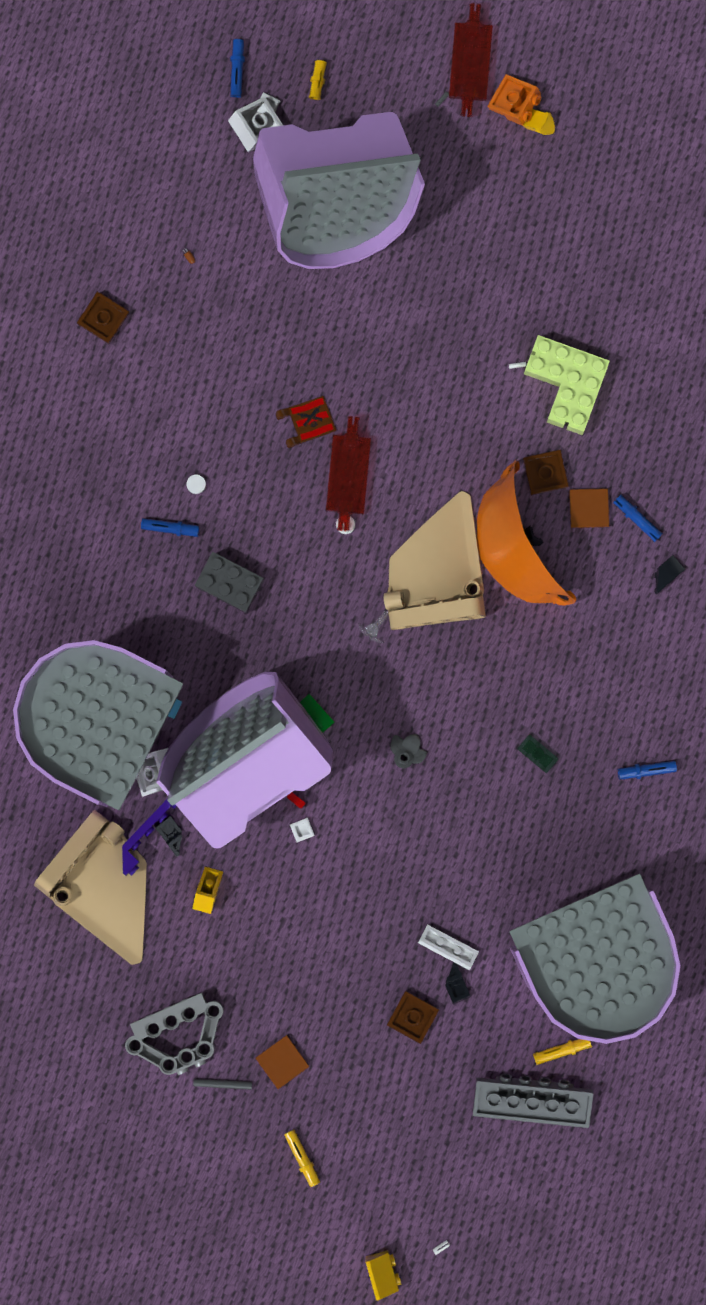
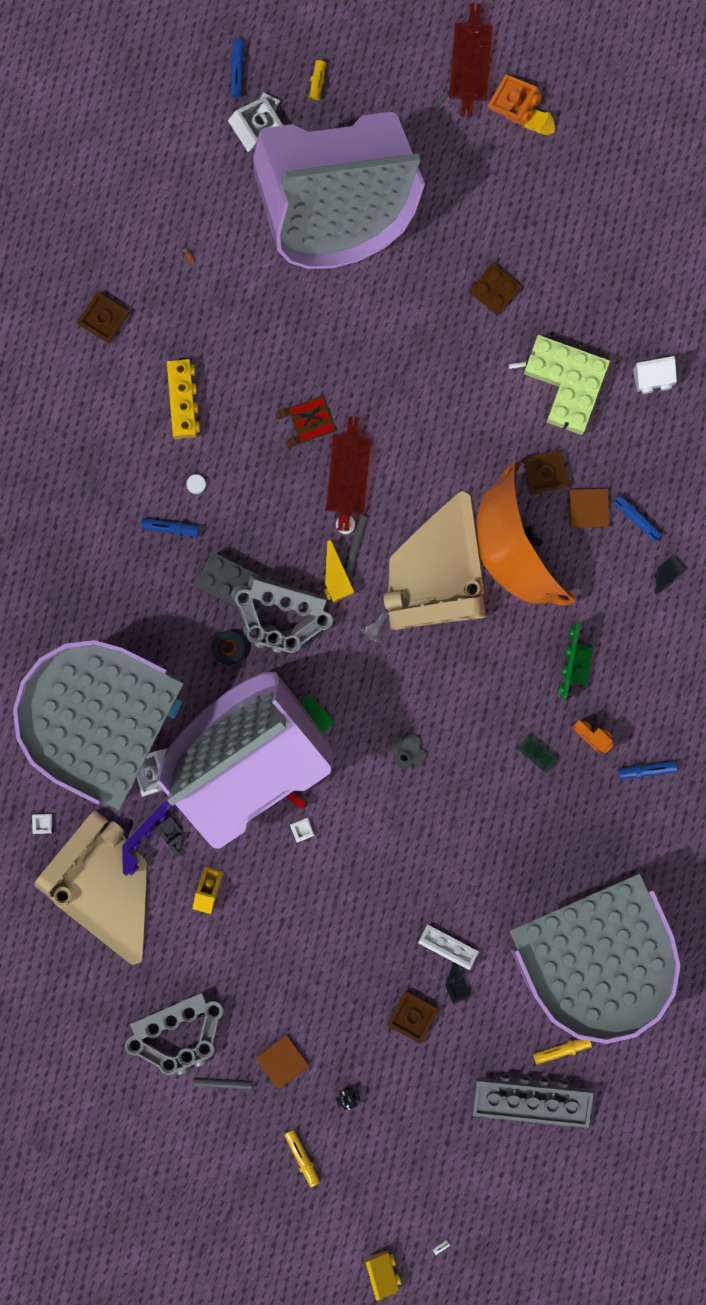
none -> white tile [32,814,52,834]
none -> yellow brick [167,359,200,439]
none -> black bush [211,631,246,665]
none -> light grey brick [231,575,333,653]
none -> yellow slope [324,540,354,603]
none -> black gear [336,1087,360,1110]
none -> dark grey bar [344,515,368,572]
none -> reddish brown plate [468,263,522,316]
none -> green bracket [558,622,594,701]
none -> orange plate [571,720,615,754]
none -> white slope [633,356,677,394]

